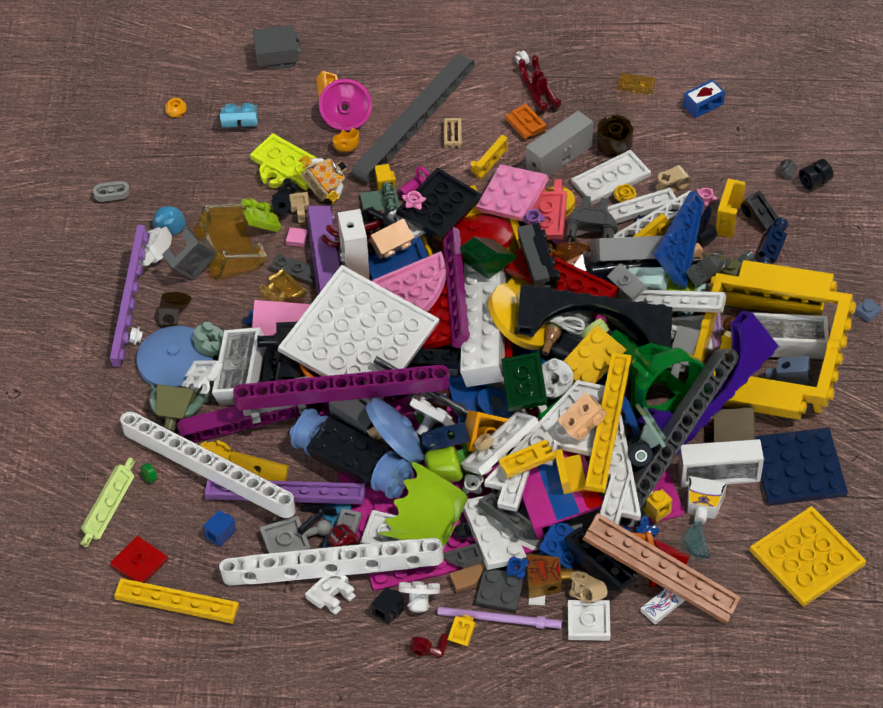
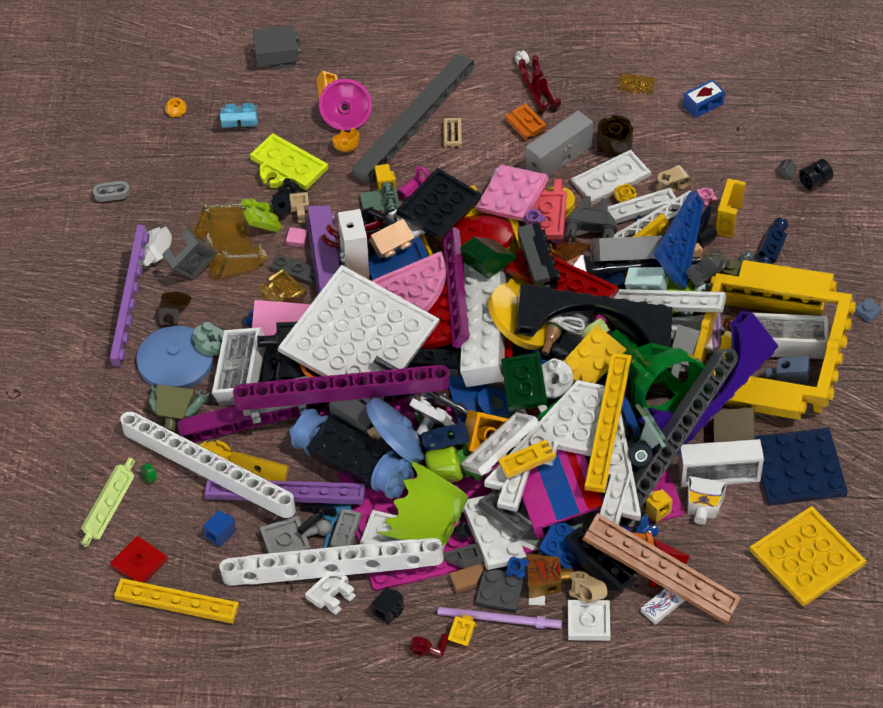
white plate [129,327,143,345] -> none
dark azure hat [152,206,186,236] -> none
white plate [182,361,222,394] -> none
torso [298,155,347,205] -> none
dark red head [327,524,358,547] -> none
white plate [398,581,440,613] -> none
bright pink plate [402,190,426,210] -> none
white plate [463,474,484,495] -> none
yellow hinge [471,135,508,180] -> none
tan tile [473,433,494,452] -> none
yellow panel [554,449,586,494] -> none
light nougat brick [557,393,608,441] -> none
light grey plate [607,263,647,301] -> none
clear light blue plate [685,521,710,559] -> none
black plate [741,190,778,231] -> none

